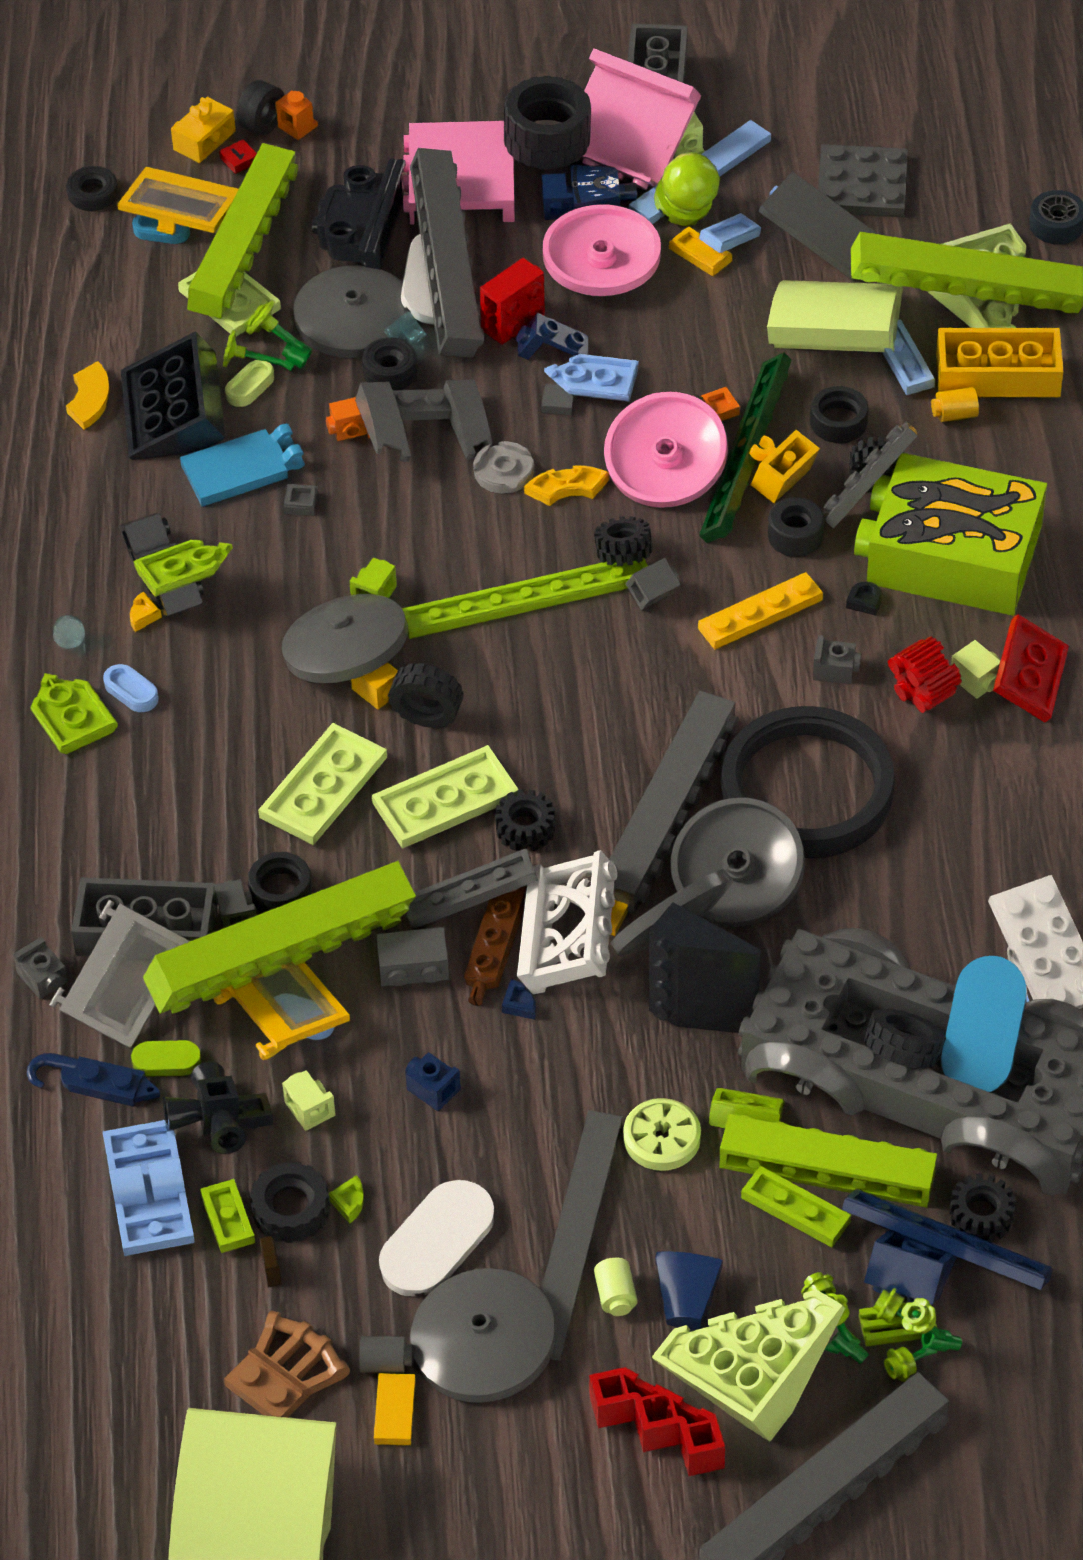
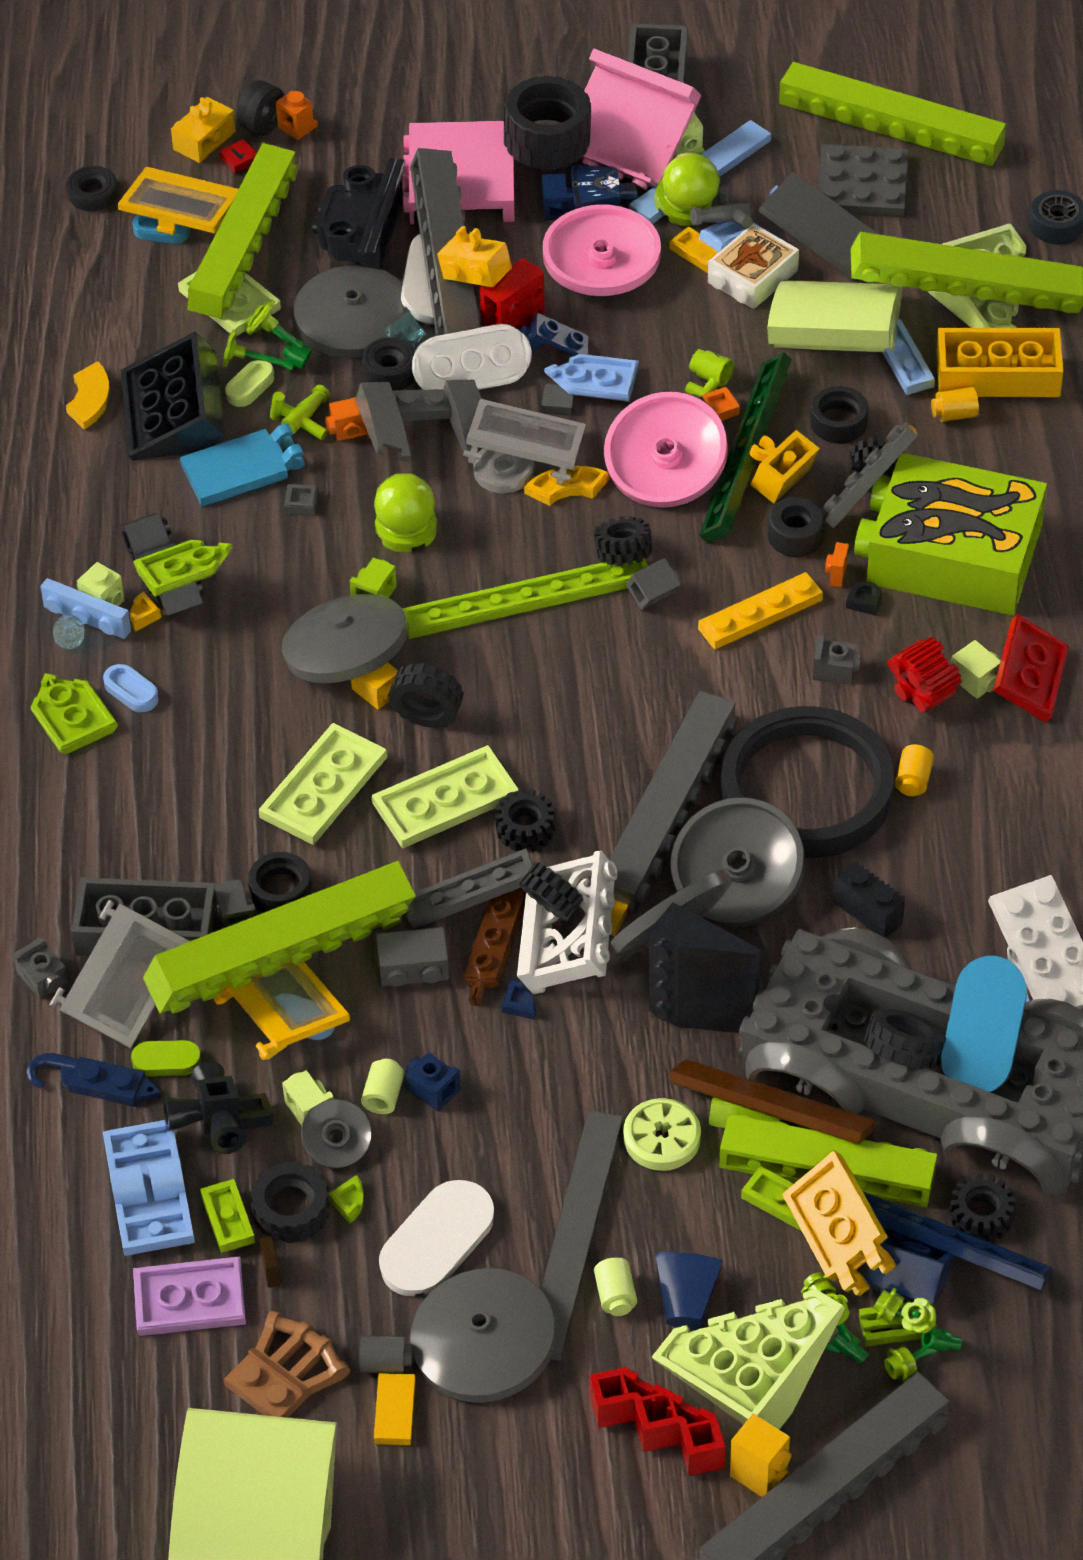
none -> light blue plate [40,578,131,639]
none -> yellowish green brick [77,562,125,606]
none -> lavender tile [133,1256,246,1336]
none -> lime piece [270,385,330,440]
none -> dark grey dish [301,1099,371,1169]
none -> yellowish green brick [361,1059,405,1114]
none -> lime tile [374,473,437,553]
none -> white tile [412,324,532,390]
none -> yellow brick [437,226,512,287]
none -> piece [463,399,586,485]
none -> black tyre [519,862,584,921]
none -> reddish brown tile [669,1059,875,1144]
none -> lime piece [685,349,734,396]
none -> dark grey piece [690,190,753,228]
none -> brick [708,223,799,309]
none -> yellow brick [730,1413,791,1497]
none -> lime brick [779,62,1006,166]
none -> yellow tile [782,1151,896,1297]
none -> orange plate [825,542,849,588]
none -> black brick [833,862,905,938]
none -> yellow brick [895,744,934,796]

